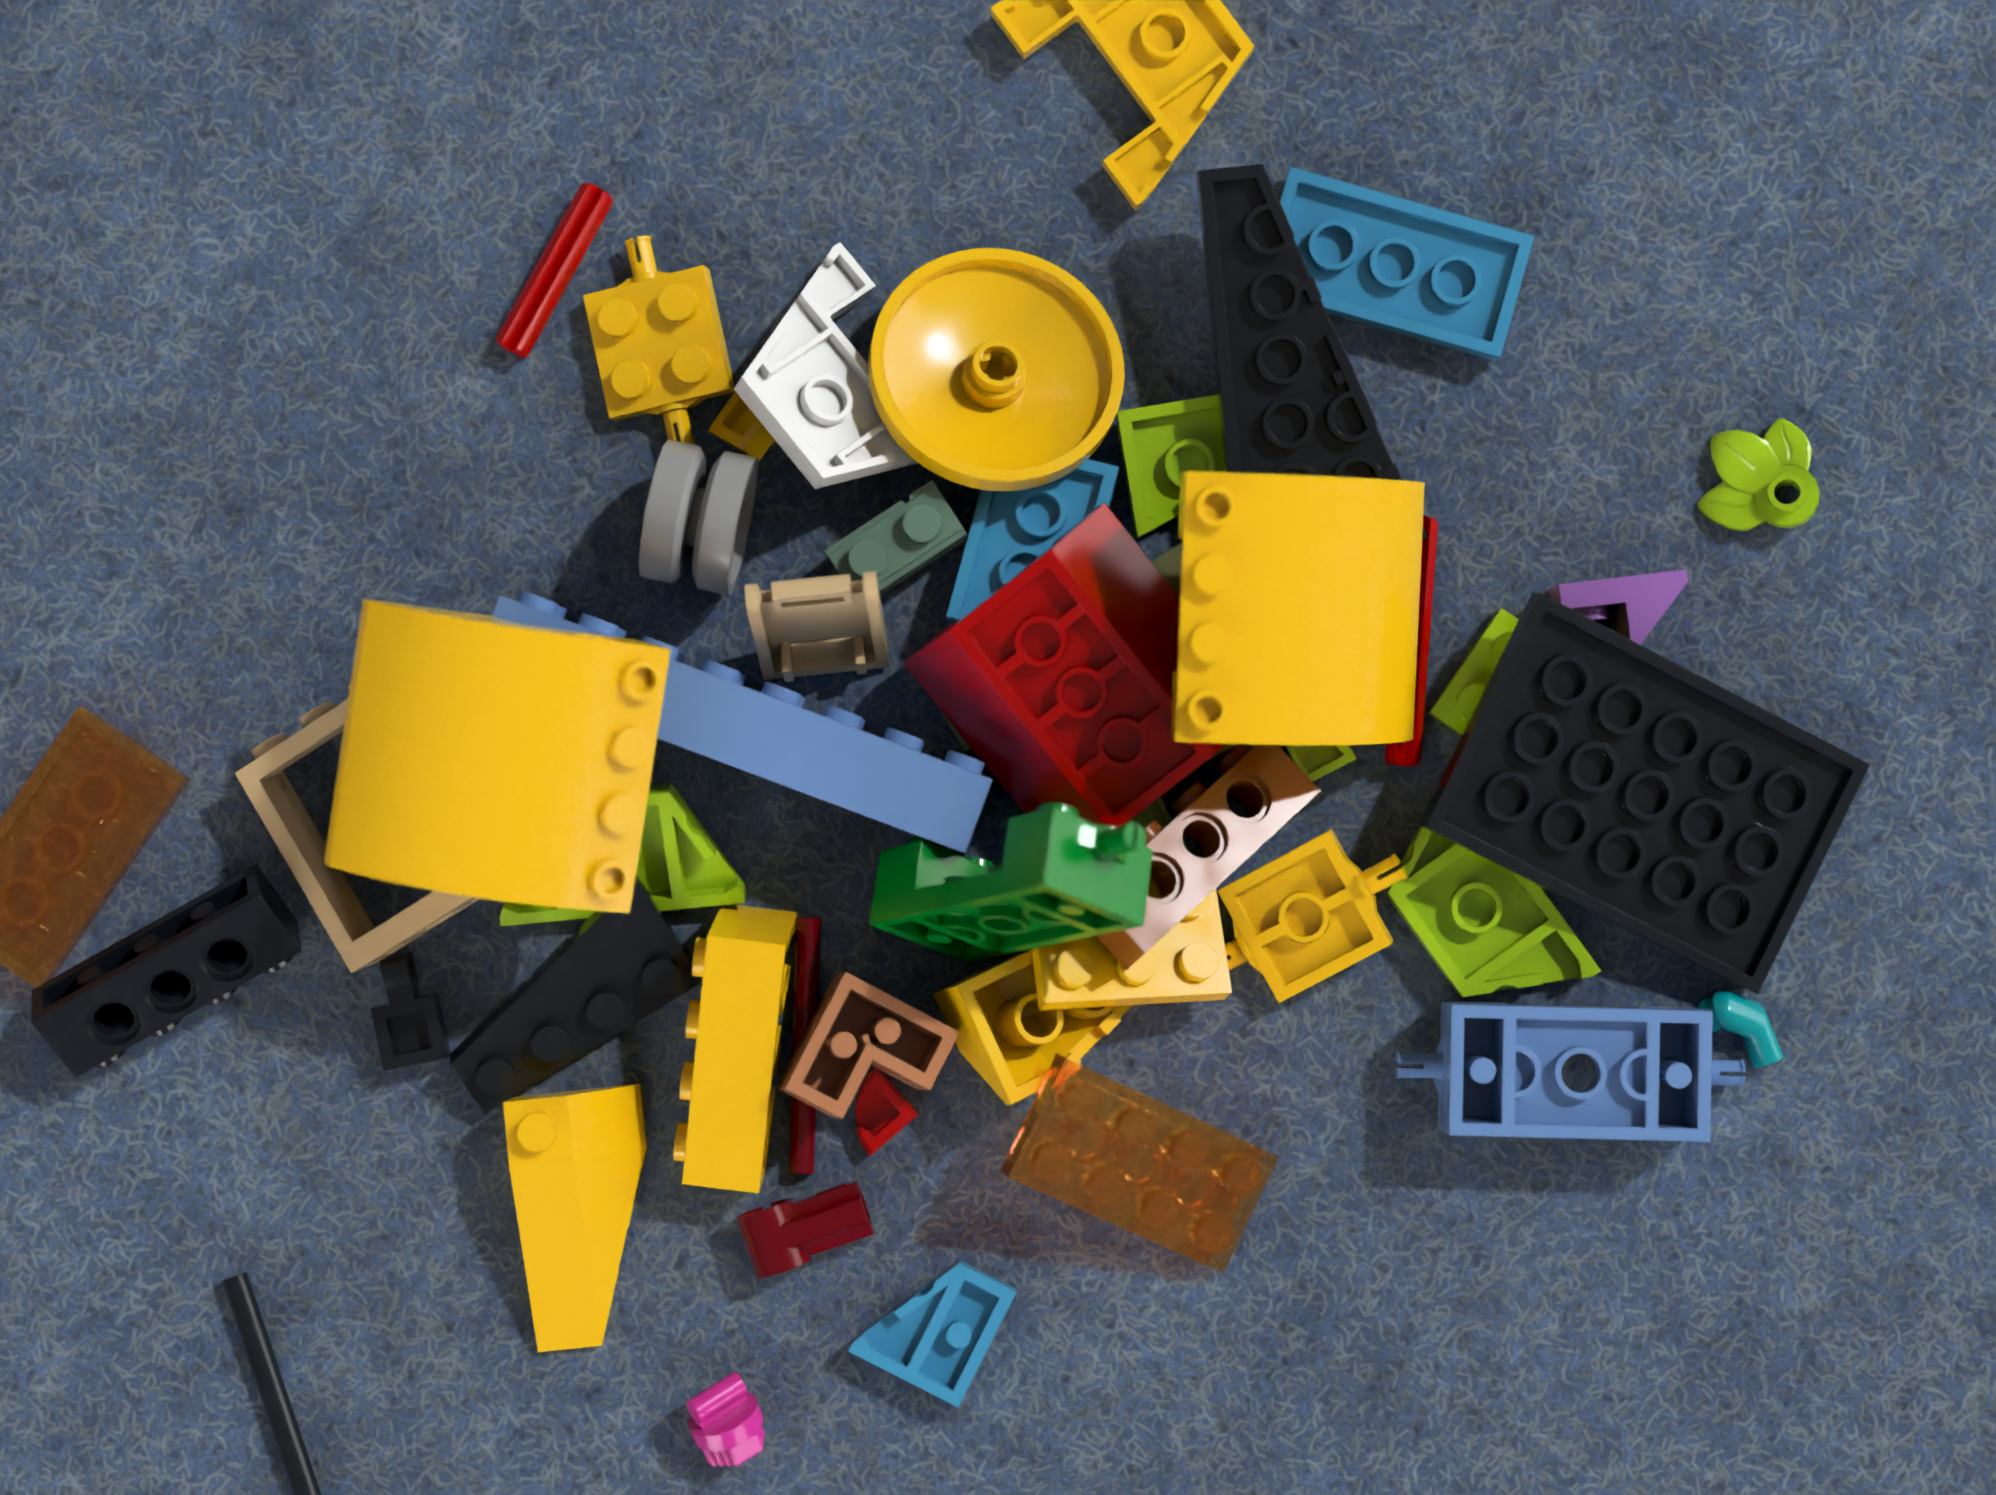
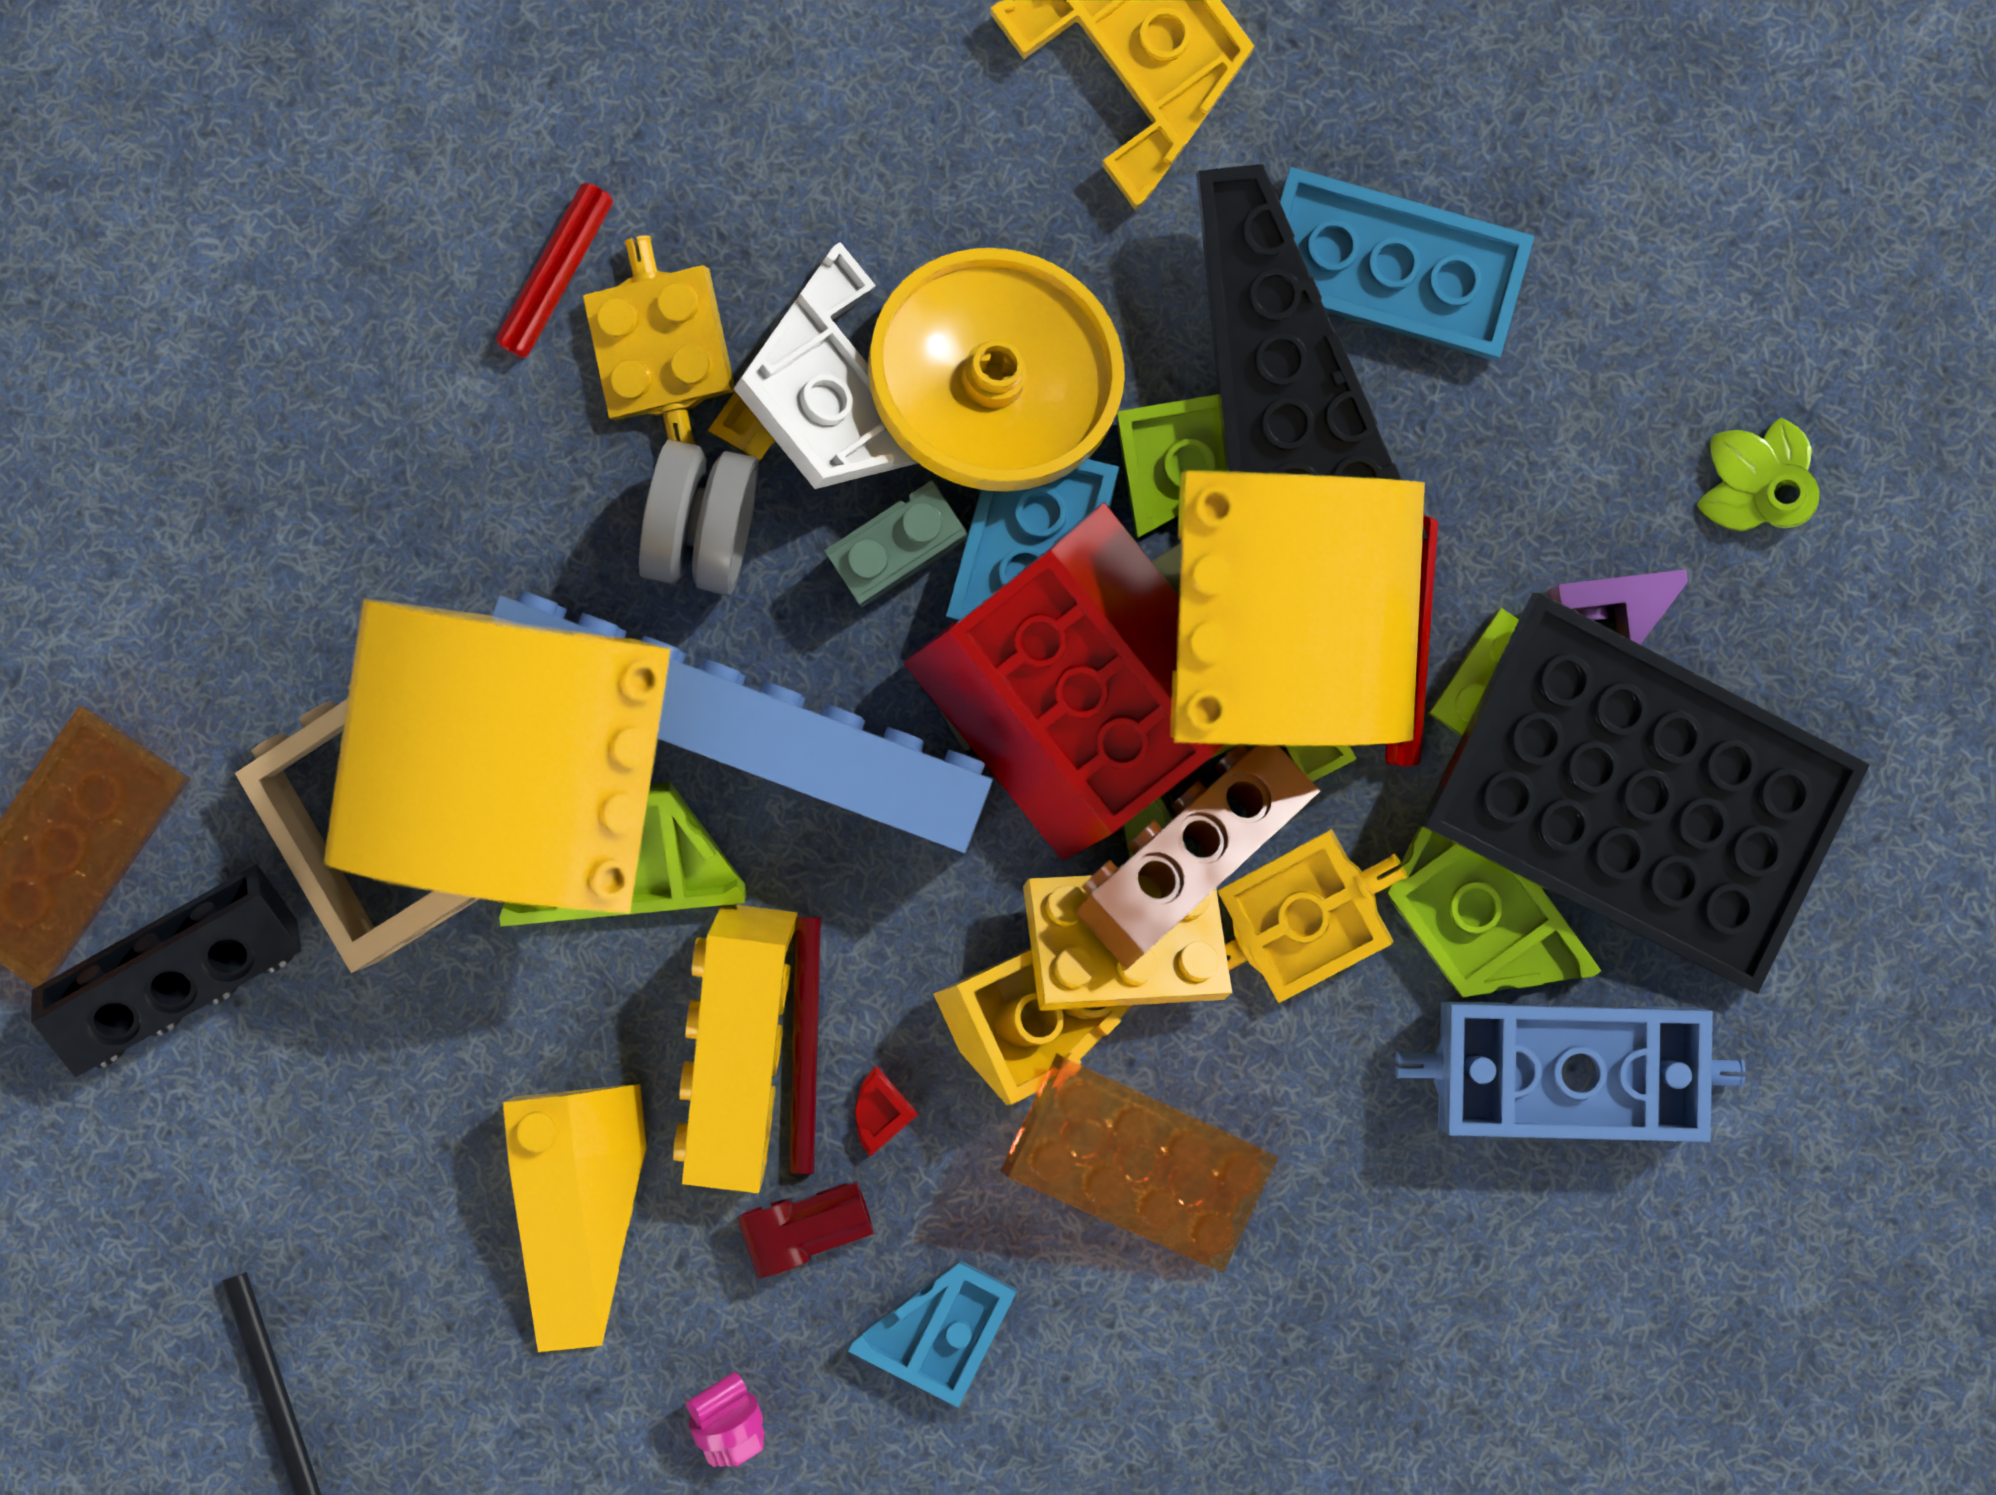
black plate [370,952,451,1071] -> none
black wing [449,874,703,1114] -> none
tan container [745,571,889,682] -> none
nougat brick [776,971,960,1119] -> none
green brick [869,803,1153,962] -> none
teal arm [1697,990,1784,1068] -> none

